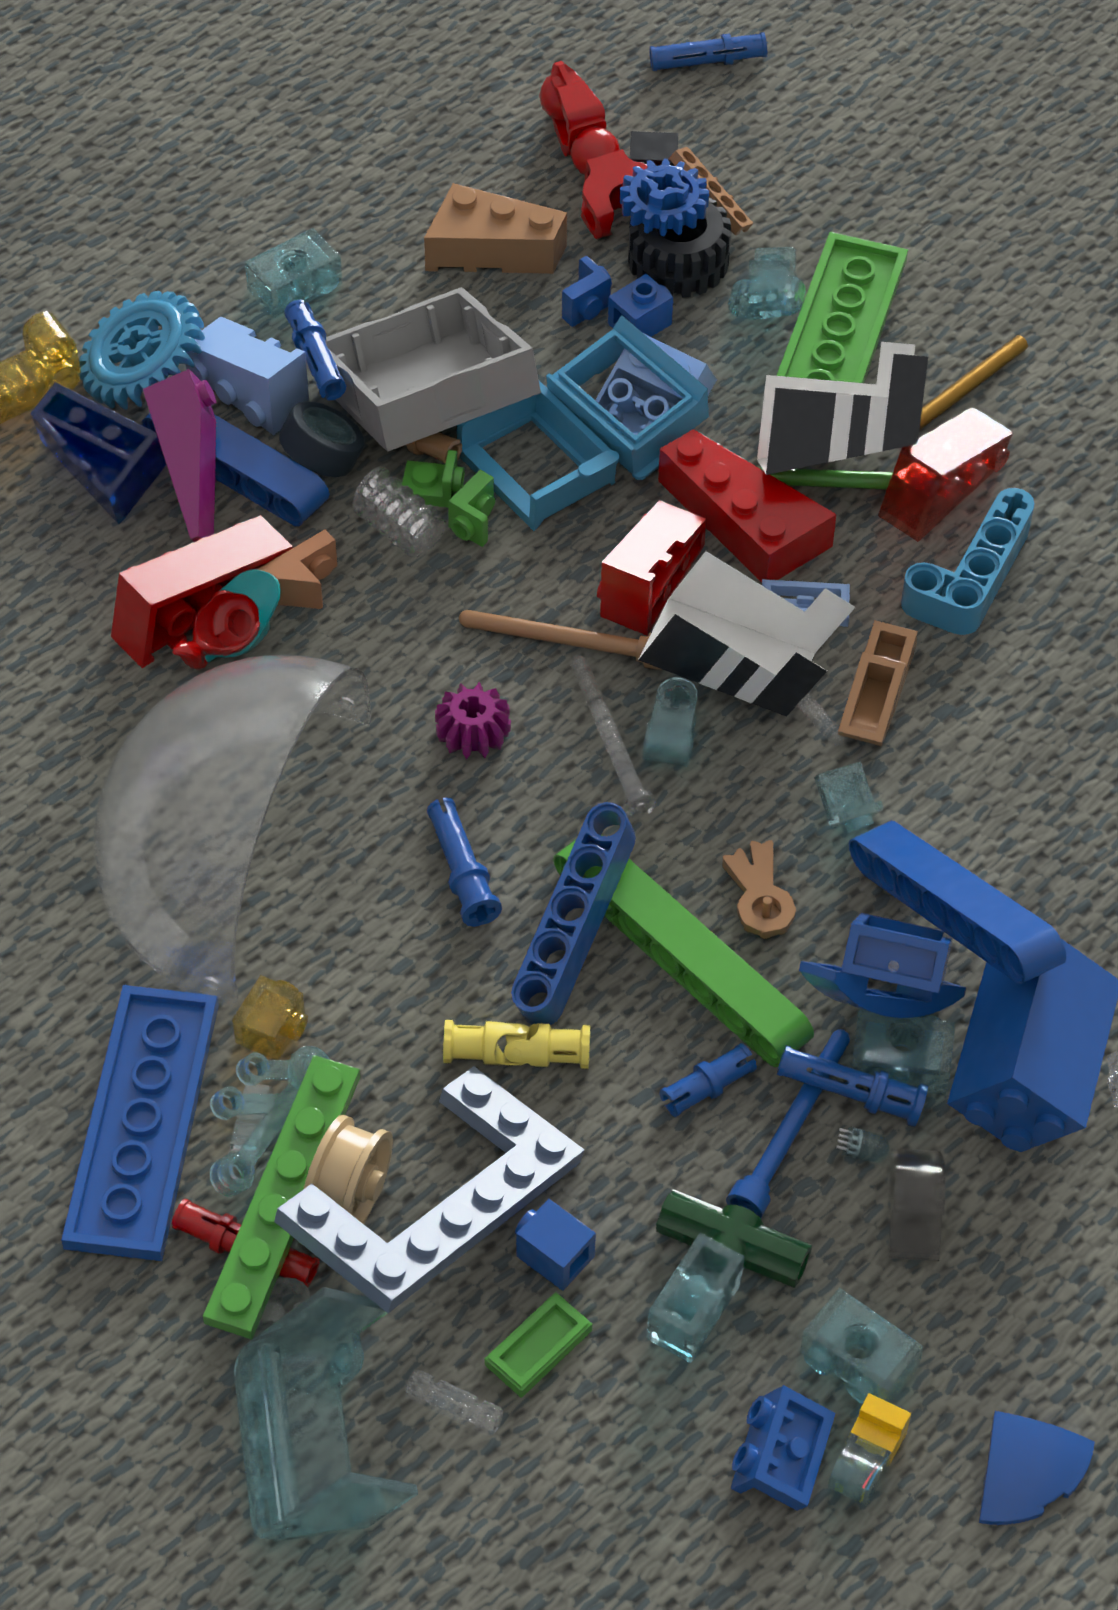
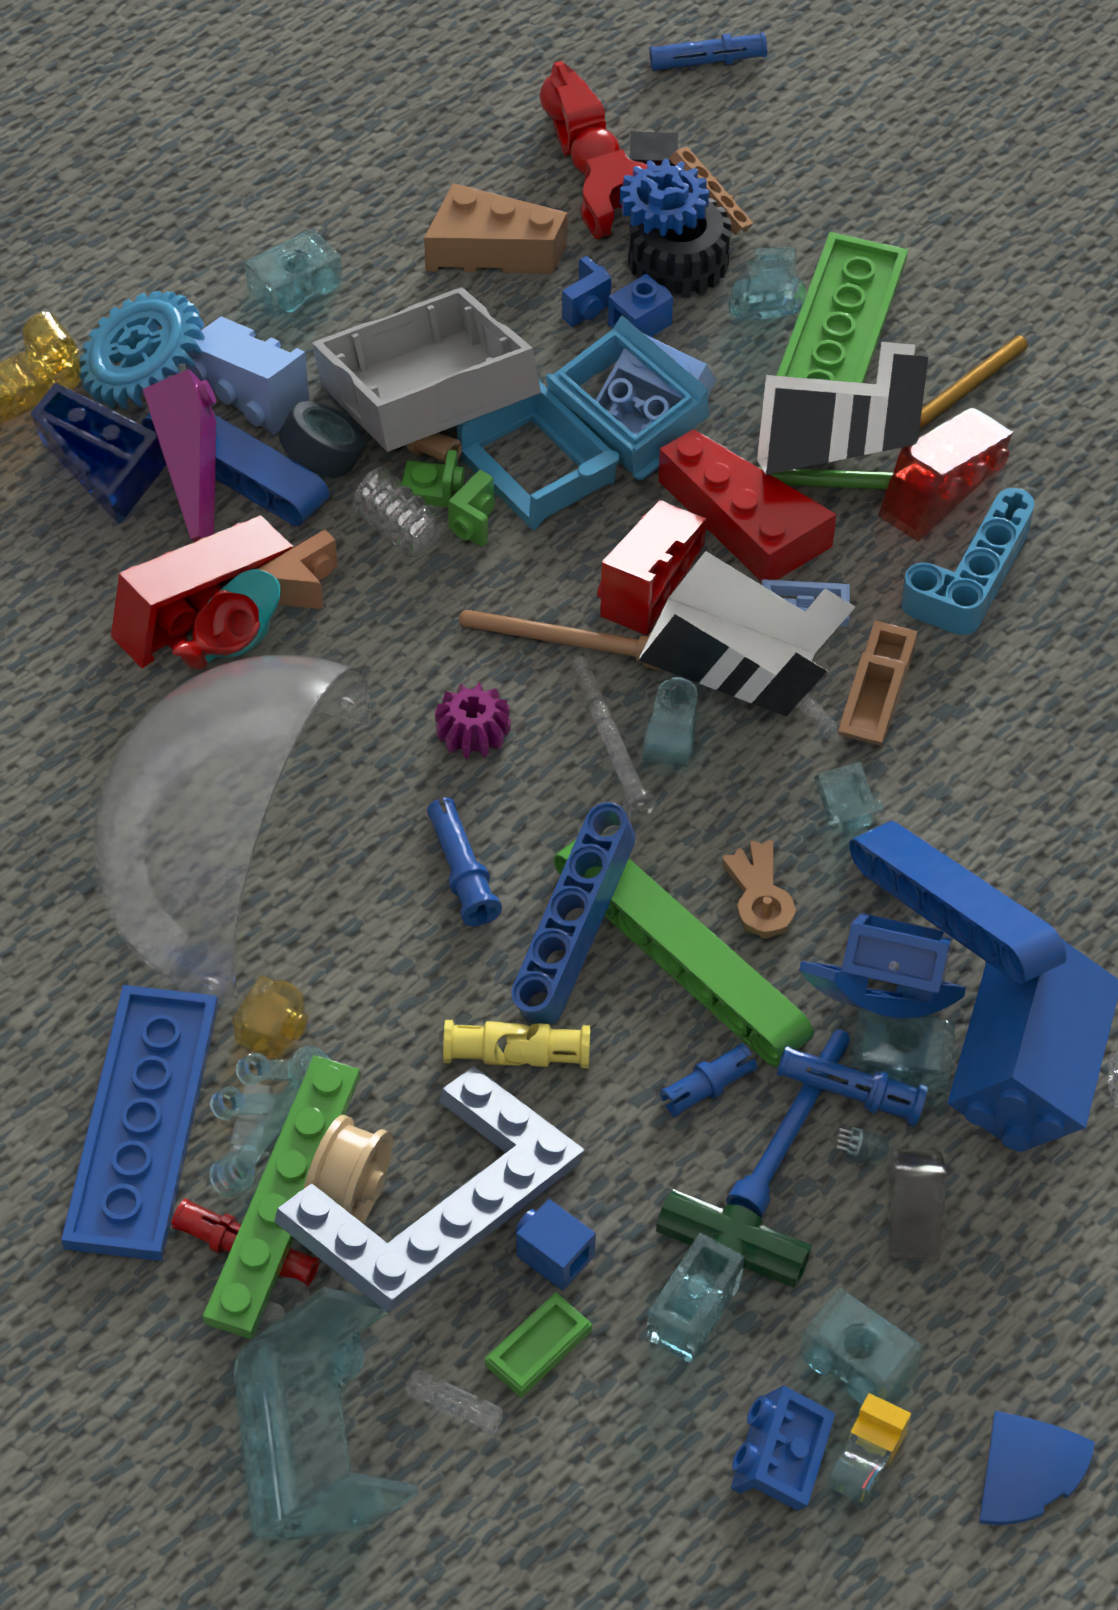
blue pin [284,299,346,400] -> none

